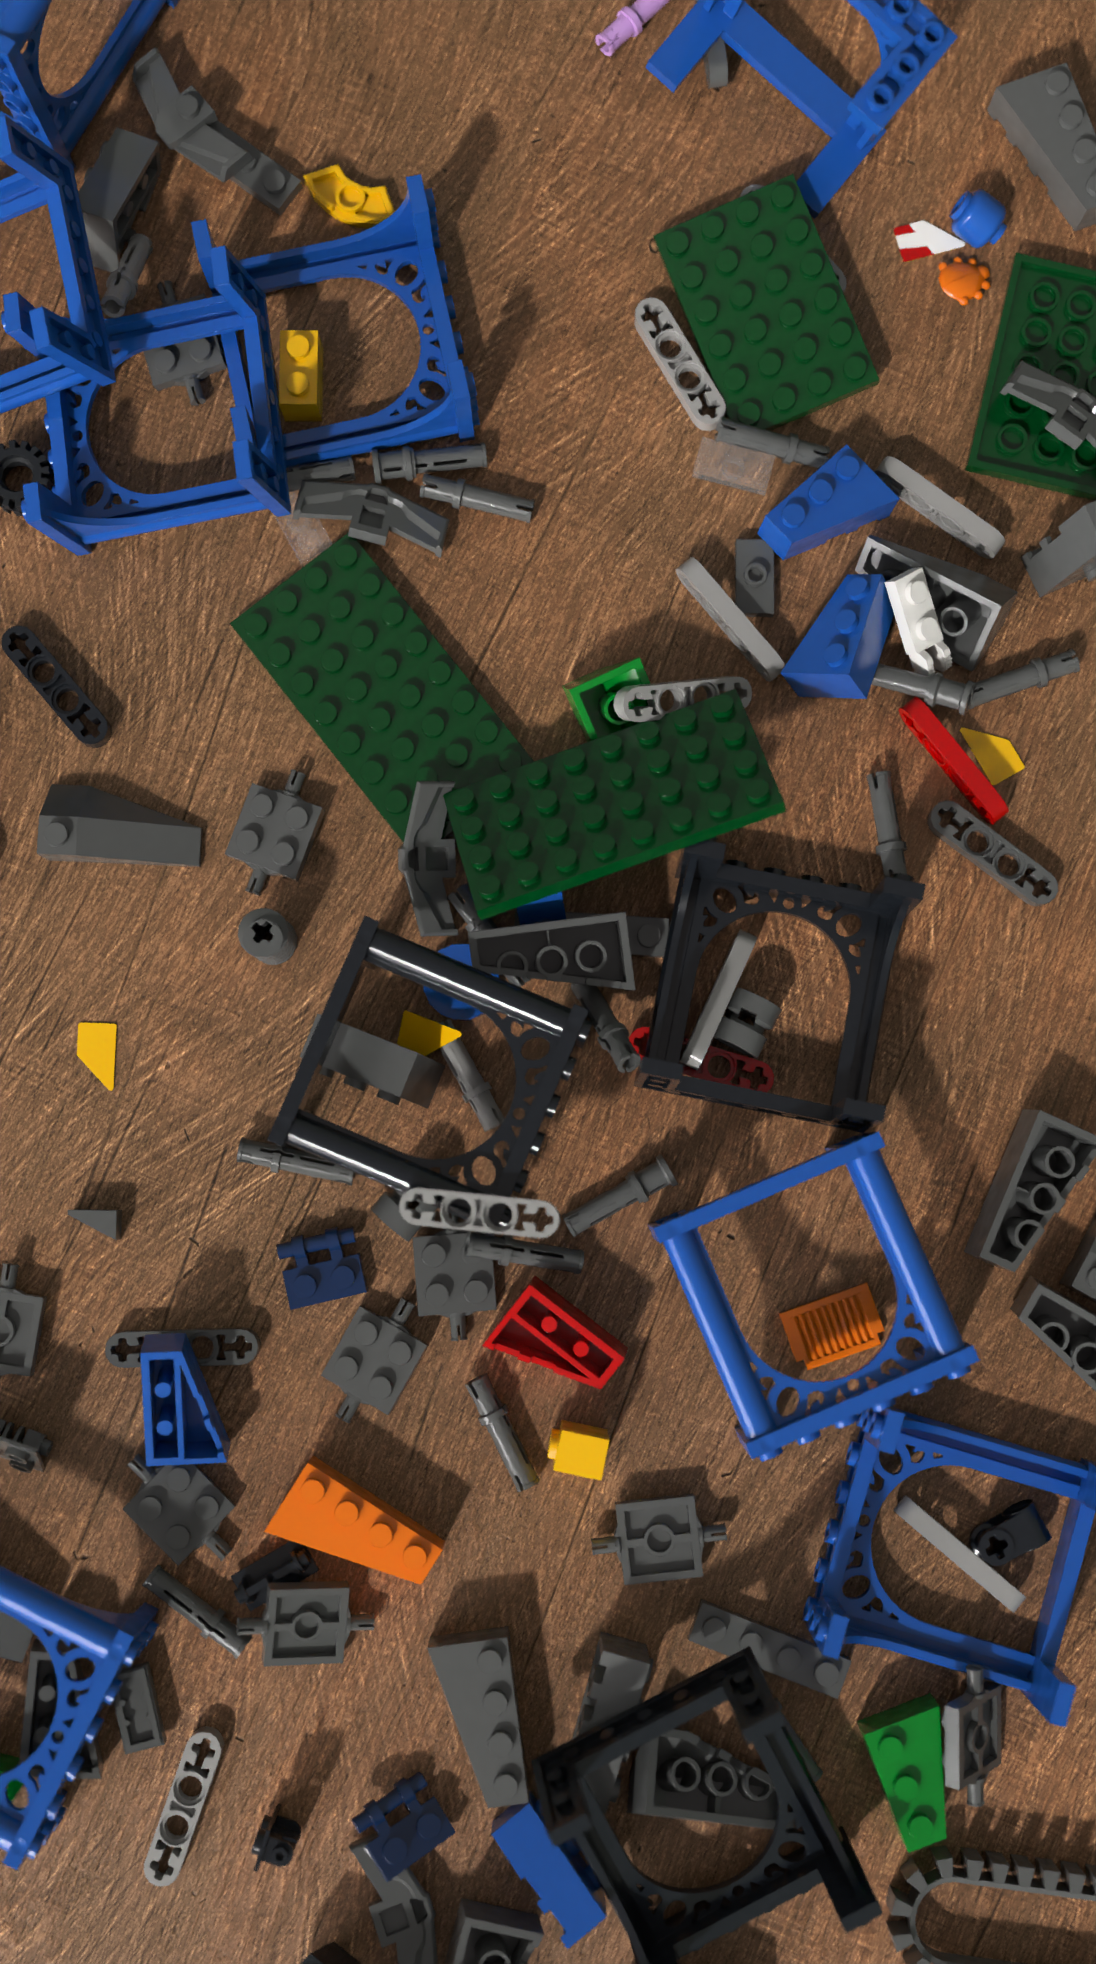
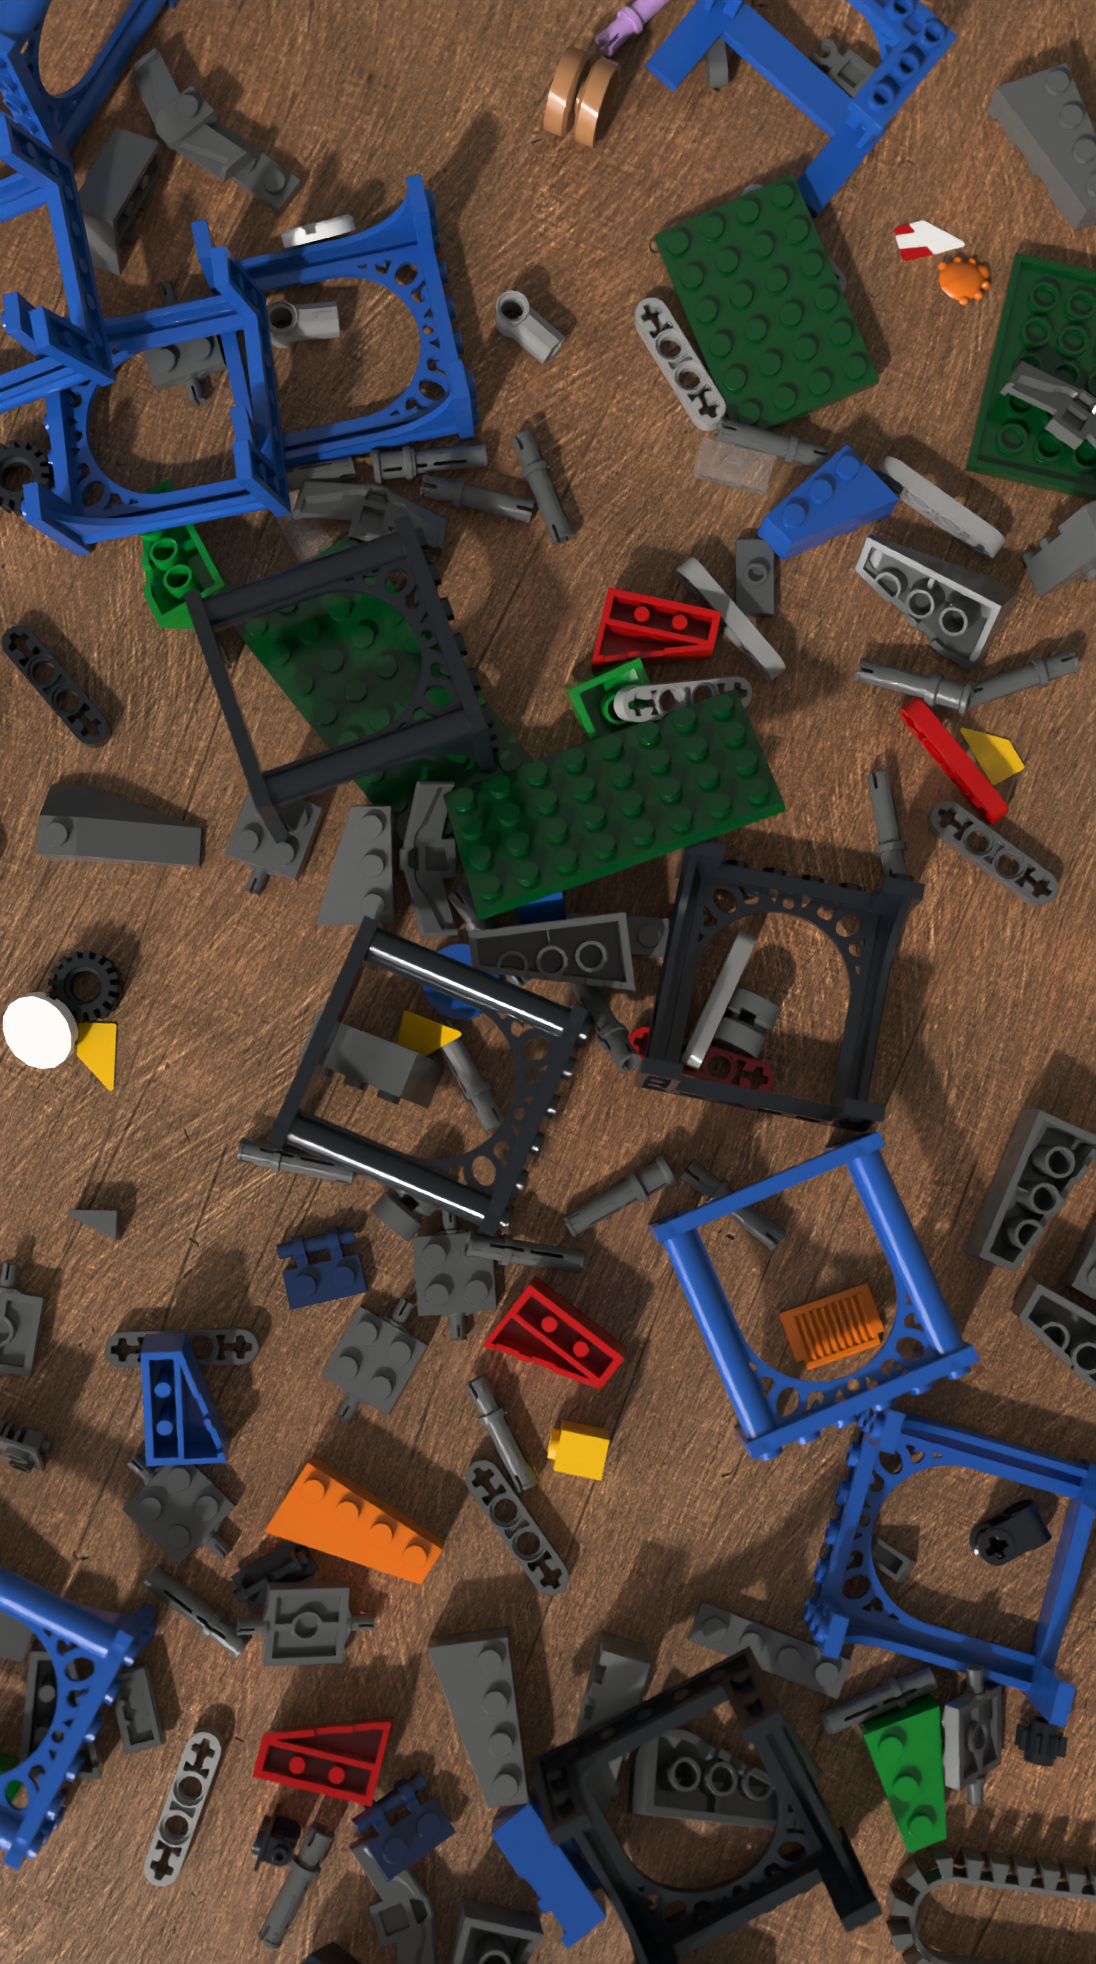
light grey pin [100,234,153,318] -> none
dark grey piece [238,908,297,965] -> none
yellow brick [279,330,323,421] -> none
yellow tile [303,164,395,229] -> none
light grey beam [399,1188,561,1238] -> none
dark grey plate [591,1493,727,1585] -> none
blue wedge [780,574,894,699] -> none
white hinge [884,567,953,677] -> none
light grey beam [893,1495,1027,1613] -> none
blue head [949,189,1007,249] -> none
none -> white tile [3,992,78,1069]
none -> black tyre [48,950,125,1022]
none -> green wedge [137,479,231,629]
none -> black arch [183,515,499,844]
none -> red wedge [252,1717,393,1806]
none -> dark grey pin [257,1823,335,1949]
none -> light grey piece [267,300,340,348]
none -> white tile [281,214,356,248]
none -> dark grey wedge [315,804,397,925]
none -> dark grey beam [465,1457,569,1596]
none -> light grey piece [495,290,565,365]
none -> dark grey pin [511,430,575,545]
none -> medium nougat wheel [543,45,621,149]
none -> red wedge [591,587,722,672]
none -> dark grey pin [679,1158,787,1251]
none -> dark grey plate [809,38,876,99]
none -> dark grey pin [818,1665,939,1737]
none -> dark grey piece [856,1533,917,1584]
none -> black gear [1015,1716,1068,1767]

